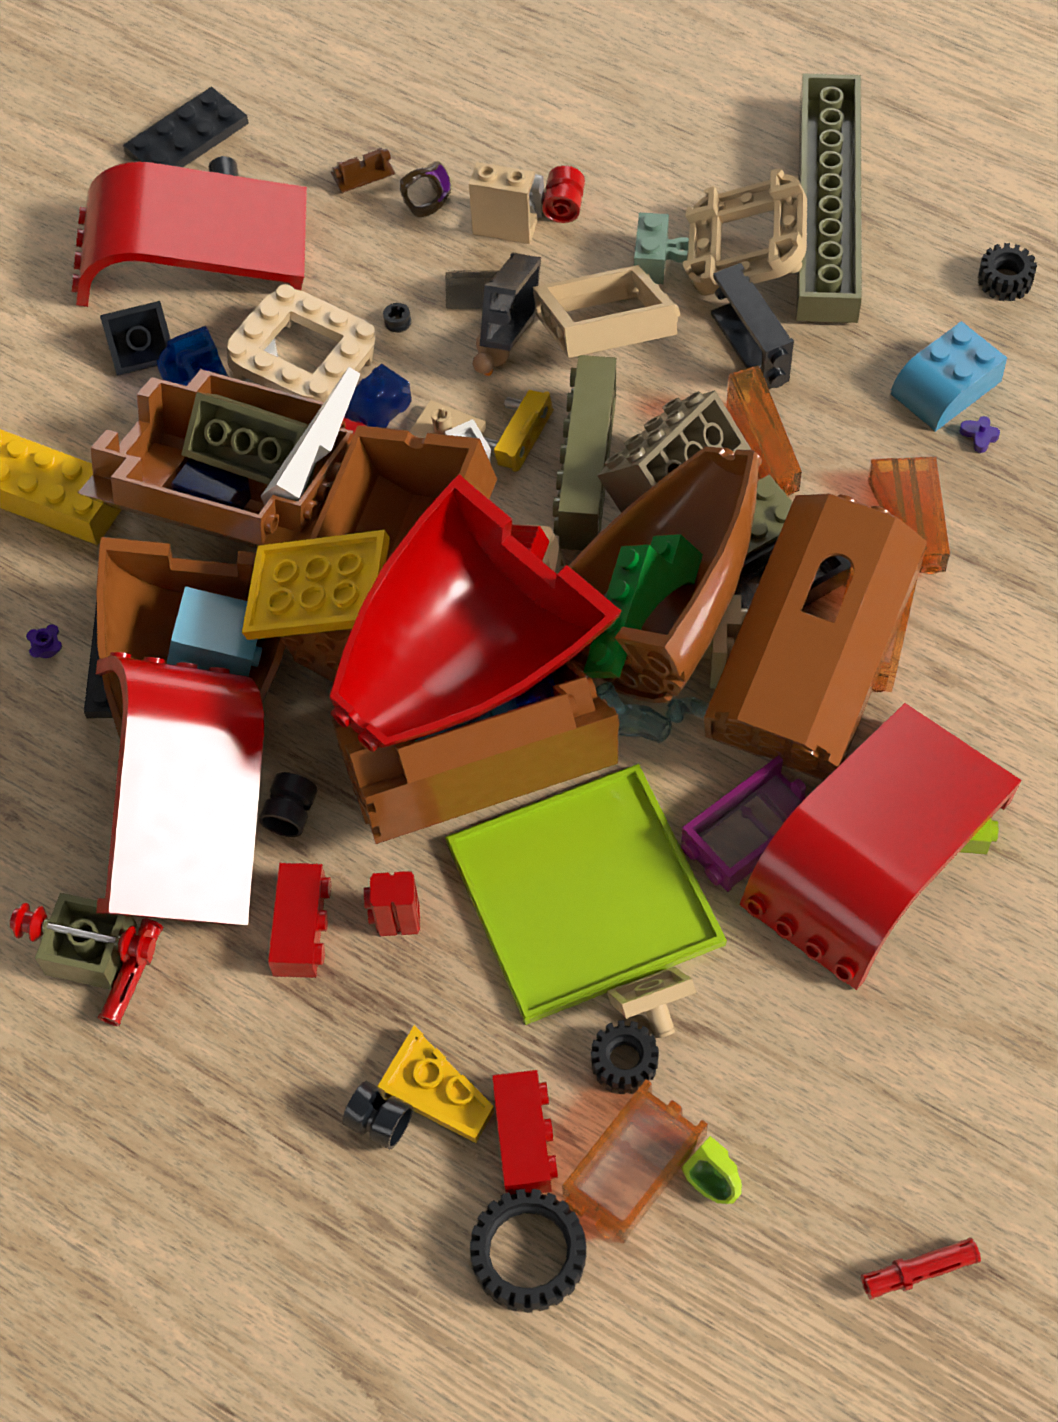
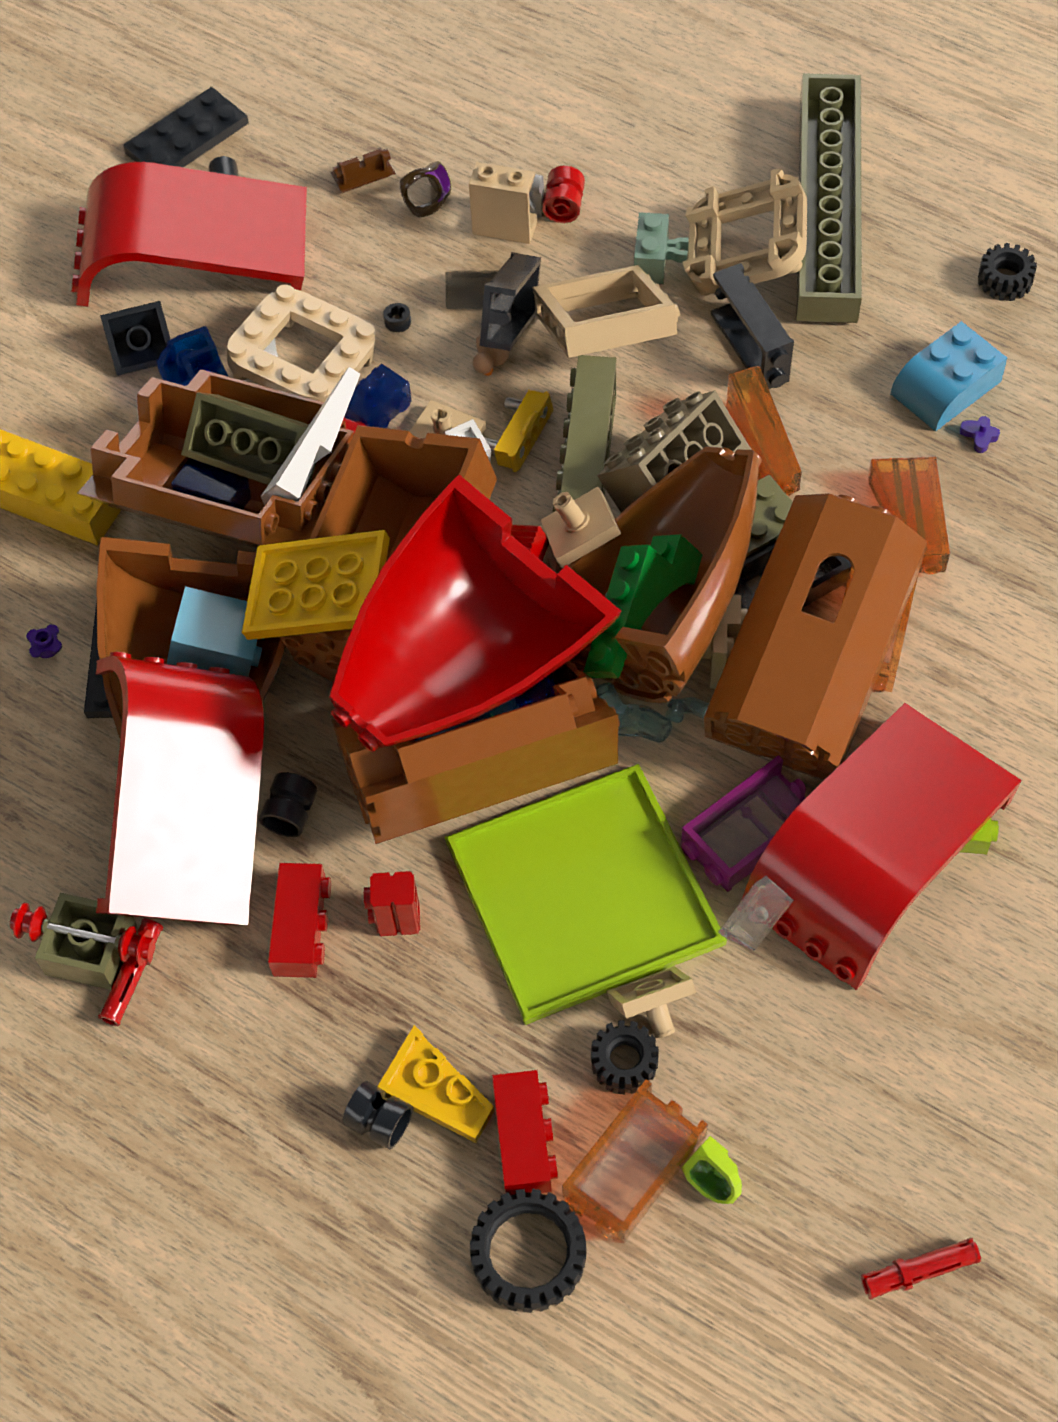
none -> tan tile [541,487,621,568]
none -> clear slope [718,876,794,951]

